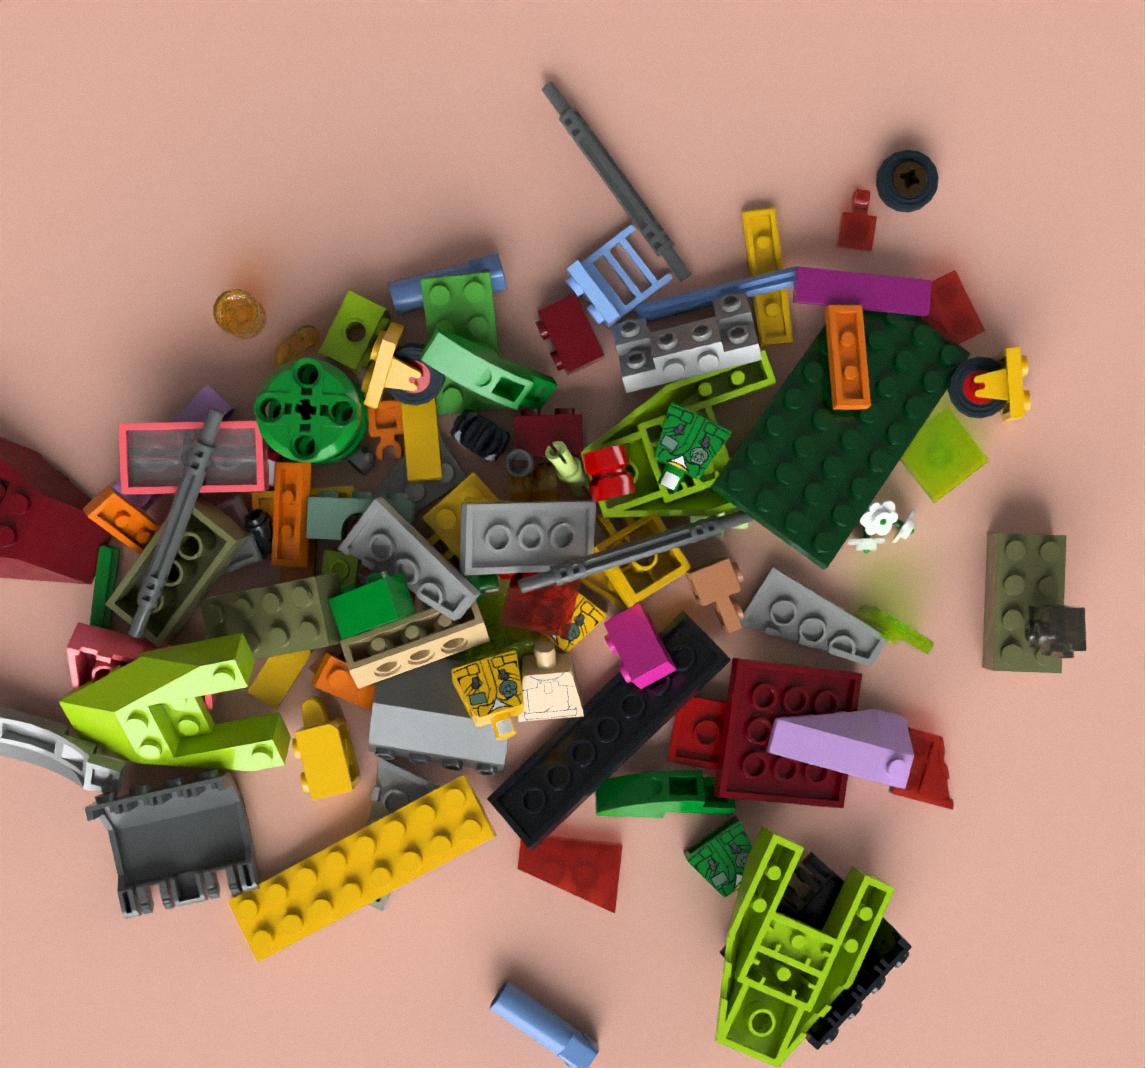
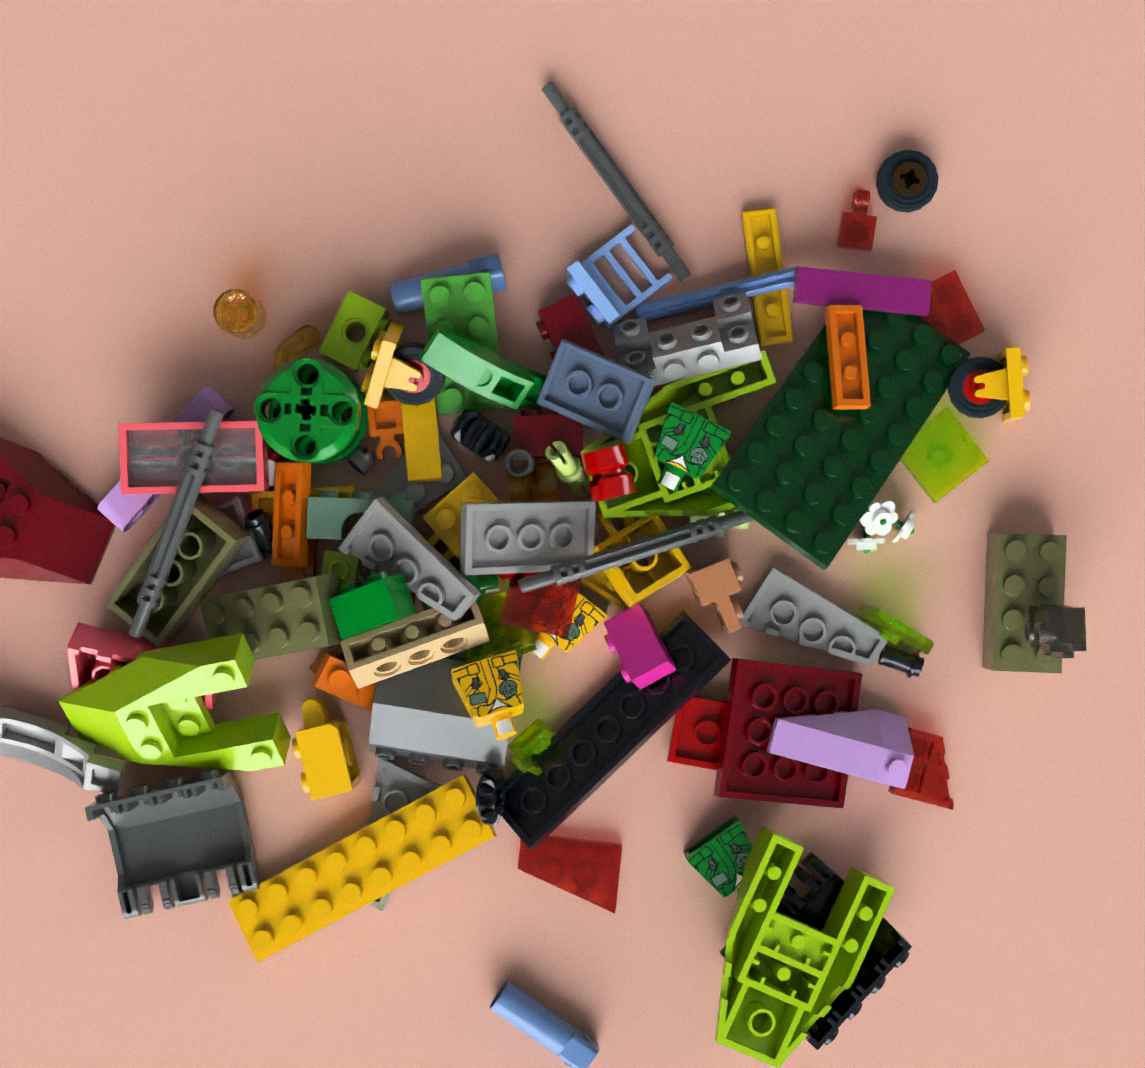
orange plate [82,485,161,555] -> none
green axle [89,545,120,630] -> none
yellow tile [247,650,314,710] -> none
torso [518,641,584,722] -> none
green slope [595,770,736,818] -> none
none -> black gear [476,768,507,825]
none -> clear neon green bracket [508,718,556,776]
none -> sand blue tile [536,339,657,444]
none -> black pin [878,644,924,678]

